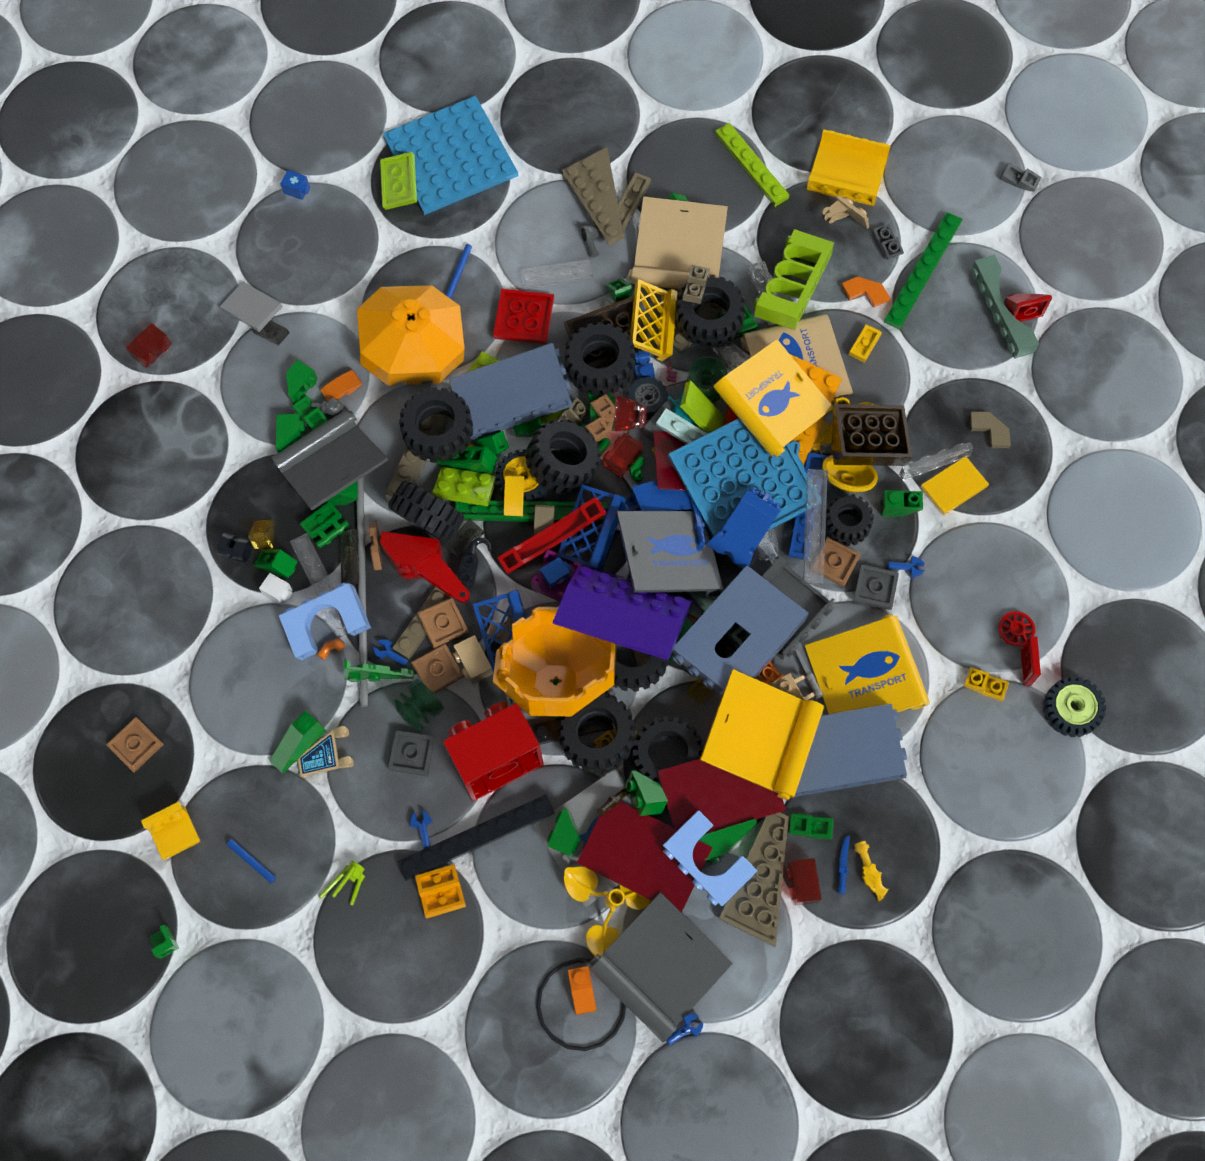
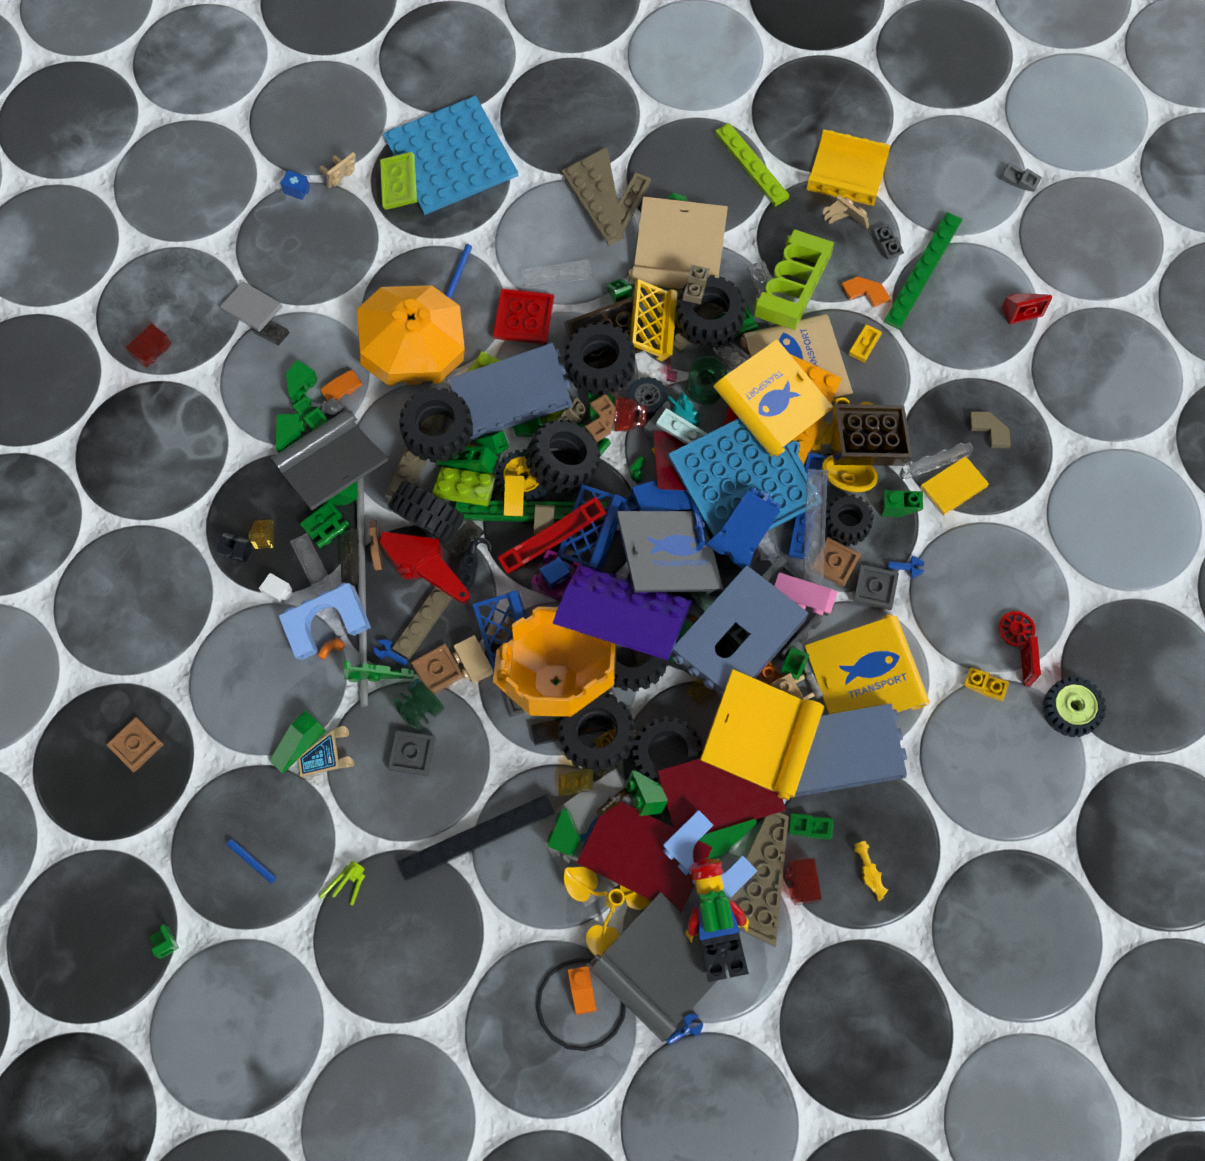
yellow bracket [141,801,200,860] -> none
green slope [253,549,298,578] -> none
blue bar [410,810,433,849] -> none
light orange slope [415,864,466,919] -> none
medium nougat tile [417,597,469,649] -> none
red brick [443,701,544,802] -> none
dark grey bar [580,225,599,258] -> none
clear red brick [603,433,643,479] -> none
blue plate [635,350,655,380] -> none
lime tile [680,380,725,434] -> none
blue piece [837,836,850,894] -> none
sand green arch [971,254,1039,359] -> none
none -> tan plate [319,152,356,189]
none -> clear yellow plate [558,769,593,796]
none -> piece [685,859,749,982]
none -> bright pink brick [774,573,838,615]
none -> green panel [781,647,809,680]

